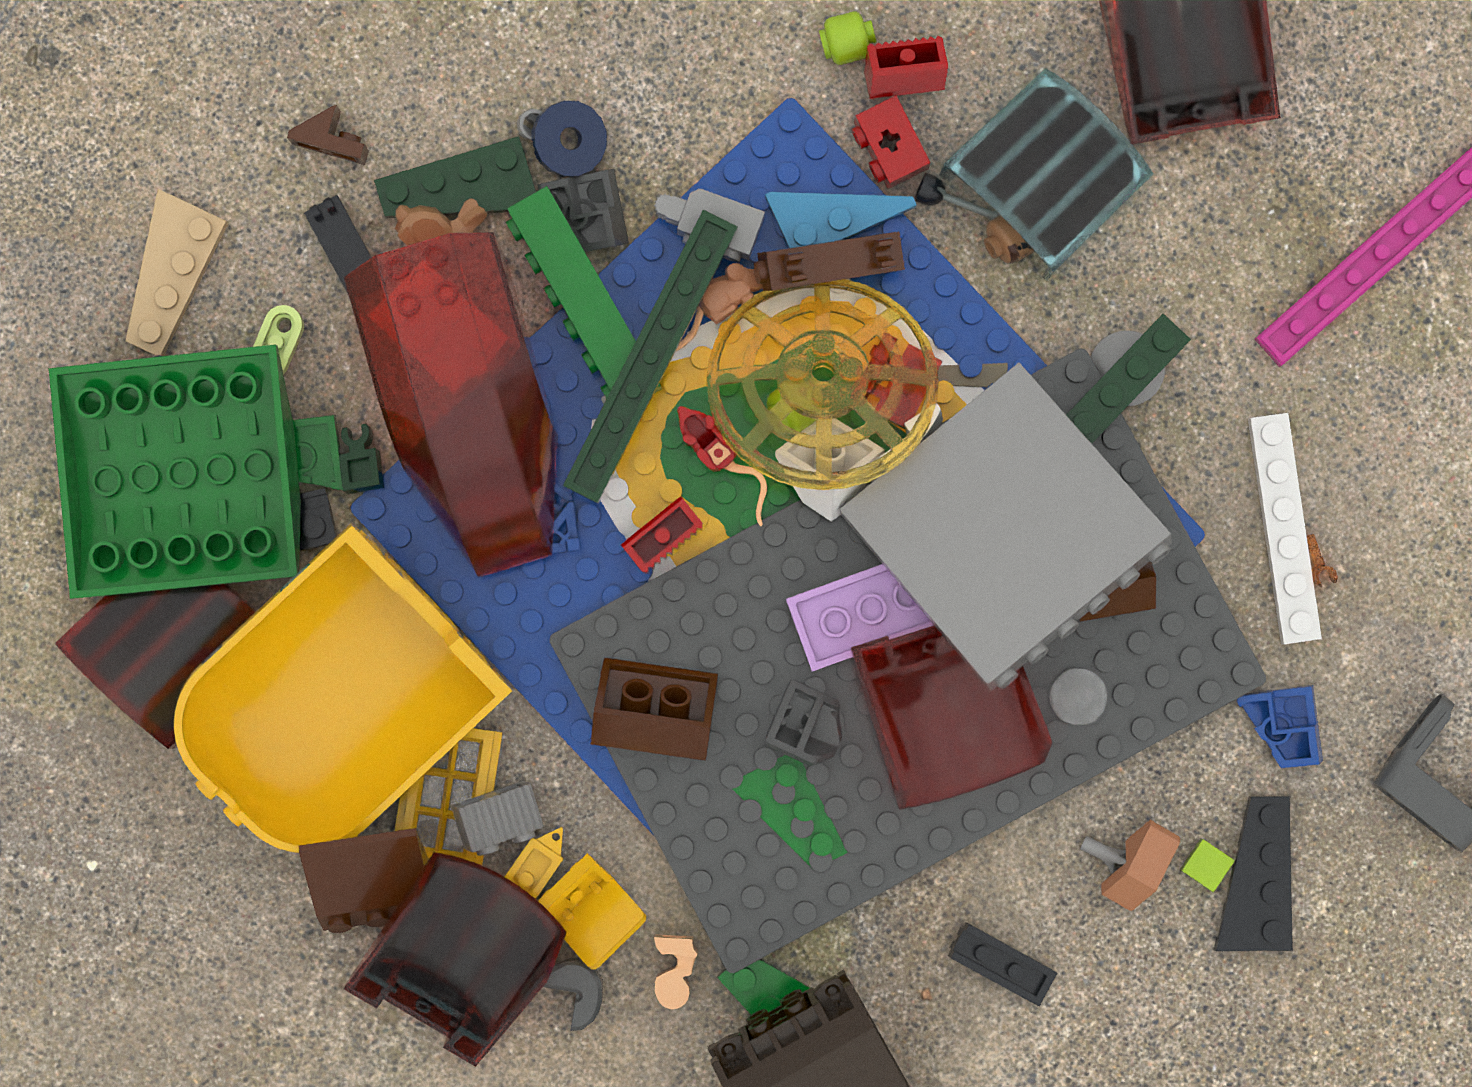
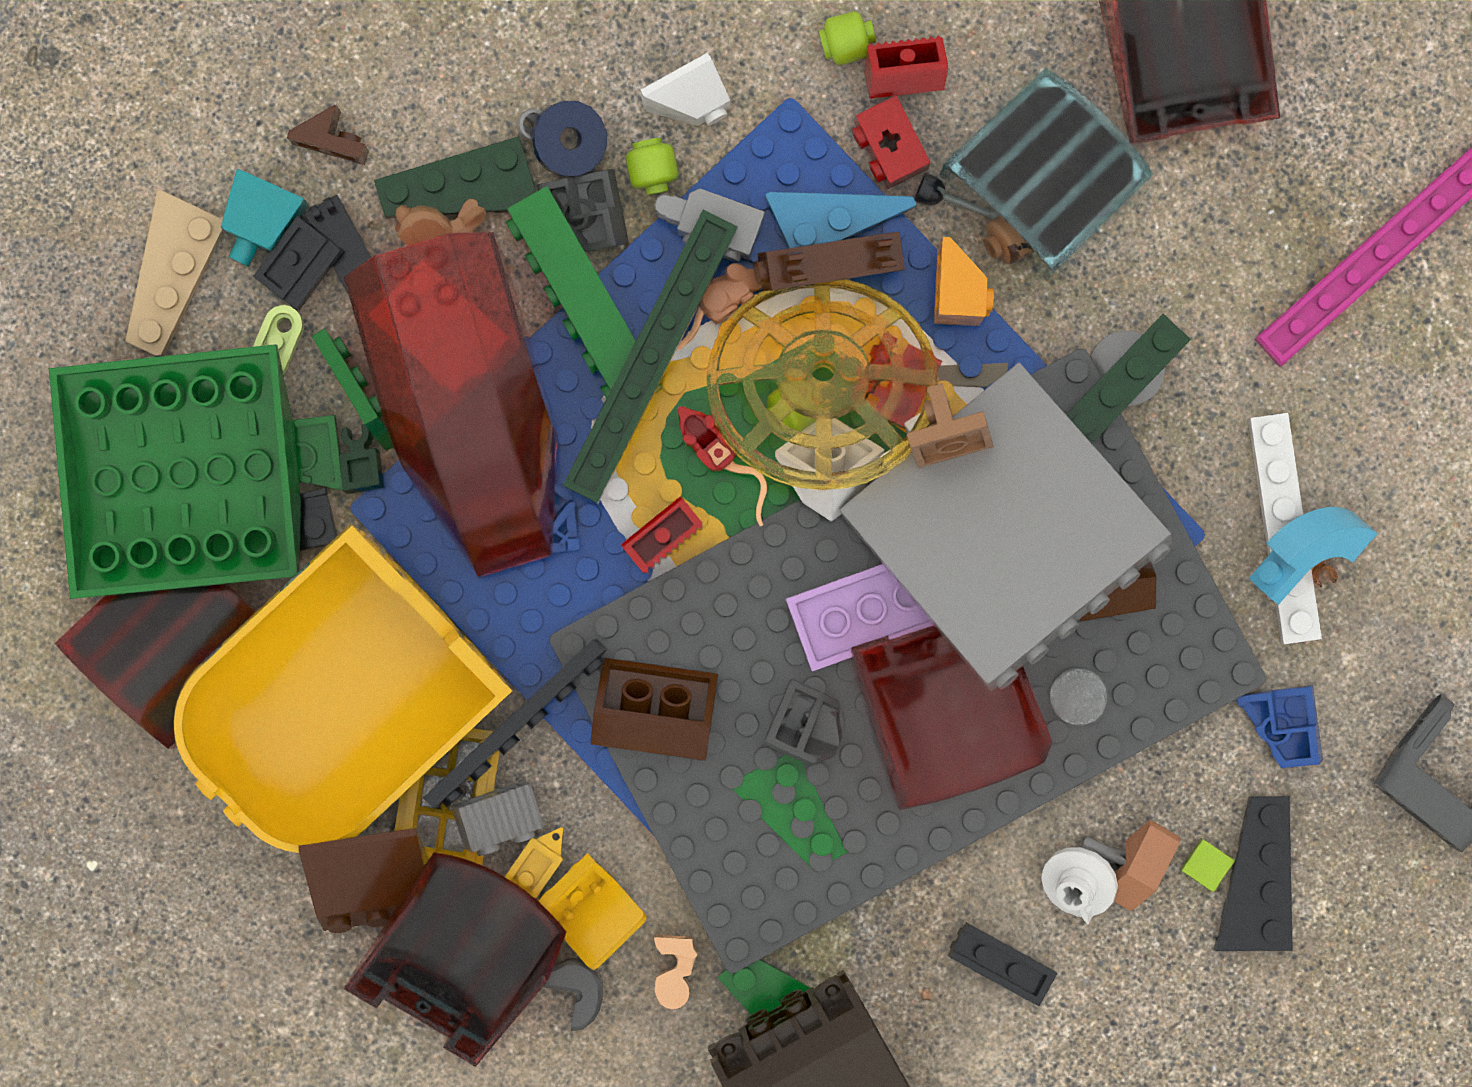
none -> teal torso [221,169,309,267]
none -> black plate [253,216,344,311]
none -> green wing [312,328,399,451]
none -> black plate [423,638,607,809]
none -> lime head [625,137,679,196]
none -> white slope [640,53,730,126]
none -> medium nougat bracket [907,383,994,468]
none -> light orange slope [934,237,994,326]
none -> white piece [1041,847,1118,924]
none -> medium azure arch [1249,507,1378,605]

